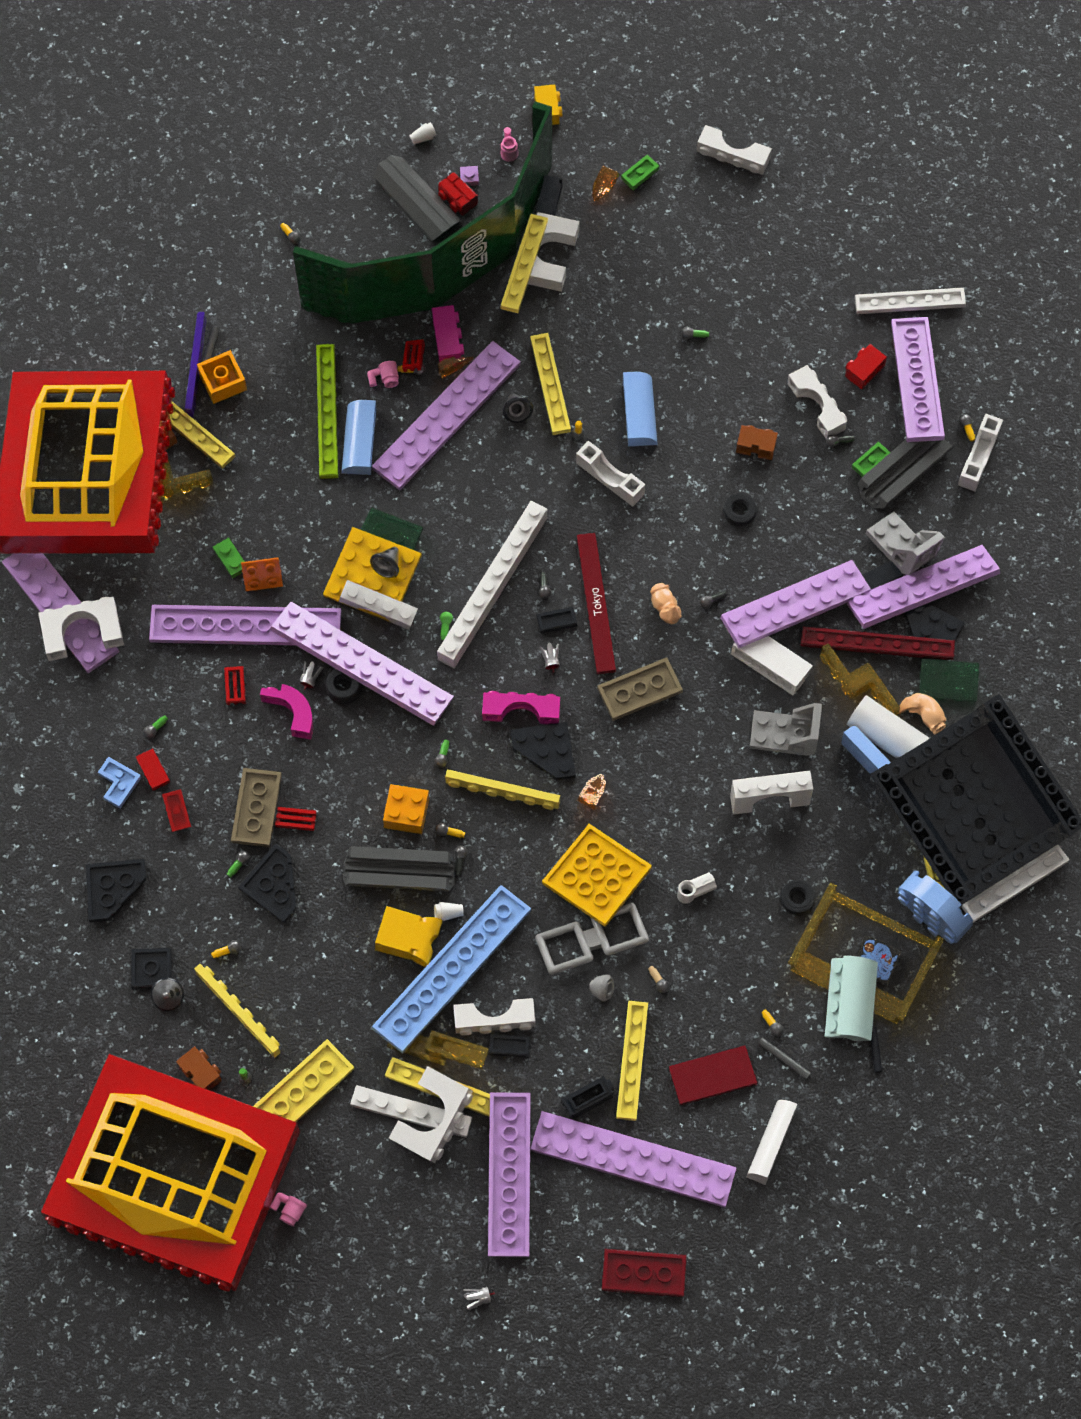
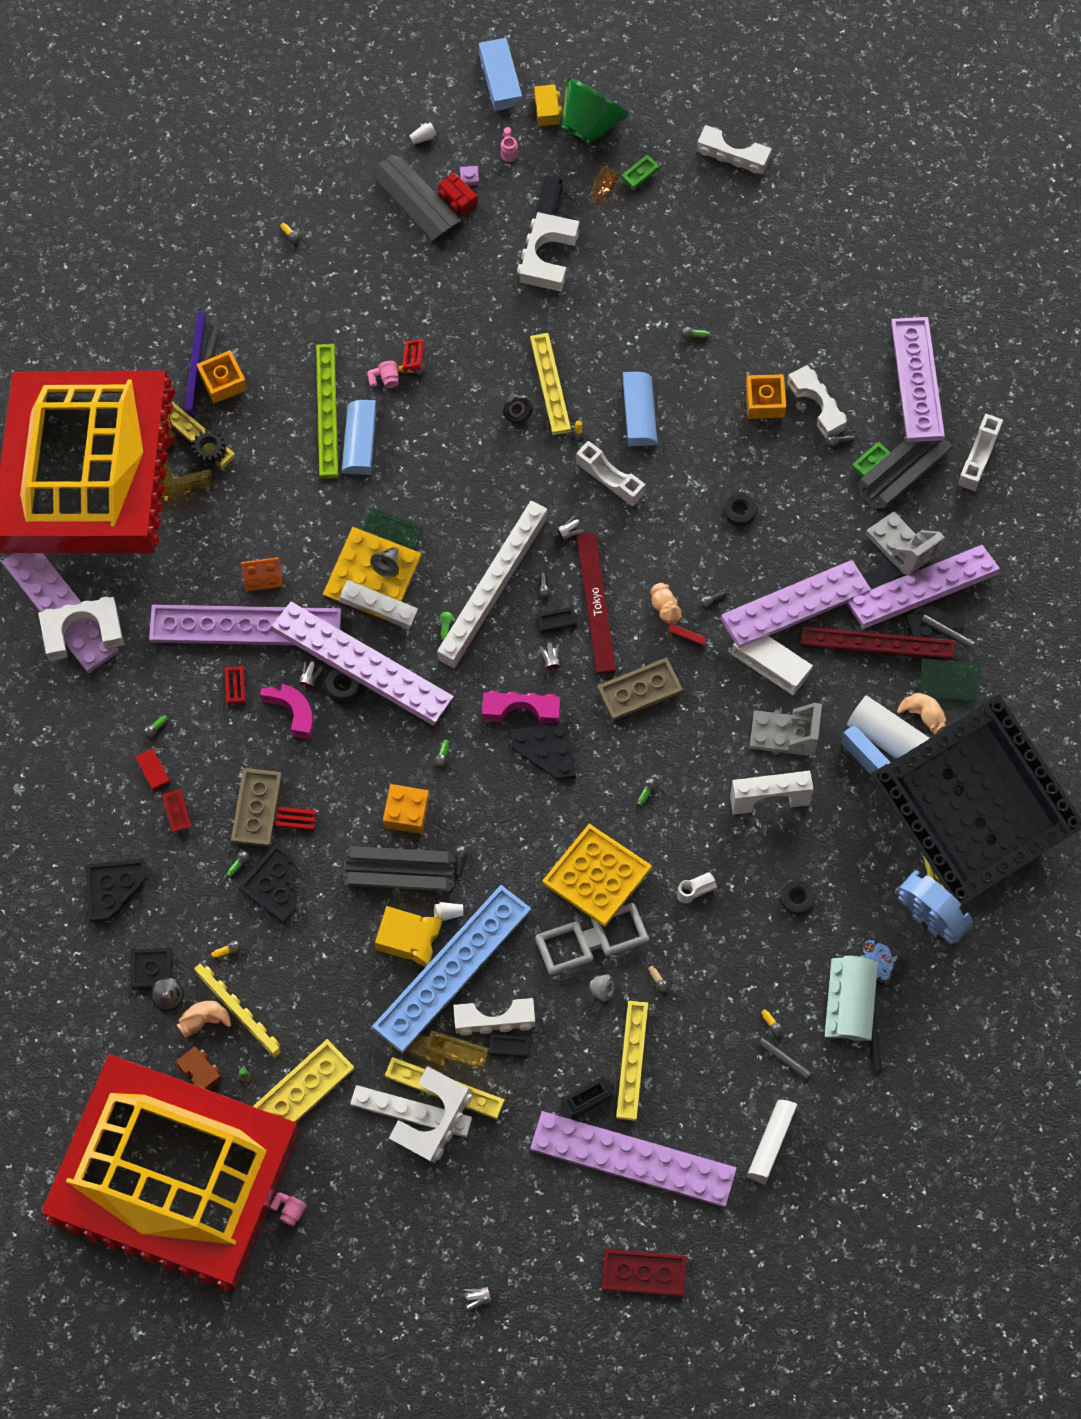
light blue plate [98,757,142,809] -> none
bright green plate [213,538,245,579] -> none
dark green panel [293,101,552,324] -> none
lavender plate [372,341,521,490] -> none
dark pink brick [432,305,464,365] -> none
piece [436,823,465,838] -> none
clear orange plate [438,356,474,378] -> none
light yellow plate [445,769,560,810] -> none
lavender plate [488,1093,530,1257] -> none
light yellow plate [501,214,548,313] -> none
clear orange plate [577,774,606,809] -> none
dark red tile [668,1045,757,1106] -> none
dark orange brick [736,425,778,460] -> none
clear yellow piece [788,882,944,1024] -> none
clear yellow bracket [820,643,900,716] -> none
red brick [845,344,887,389] -> none
white plate [855,288,966,314] -> none
piece [959,415,976,442] -> none
white plate [962,845,1069,923] -> none
none -> light nougat animal [177,1001,231,1038]
none -> black tyre [192,430,227,466]
none -> light blue brick [479,38,522,111]
none -> flat silver piece [555,515,584,541]
none -> green cone [561,77,630,145]
none -> piece [637,778,657,806]
none -> red tile [668,624,707,646]
none -> light orange brick [746,374,786,419]
none -> dark grey bar [921,615,975,649]

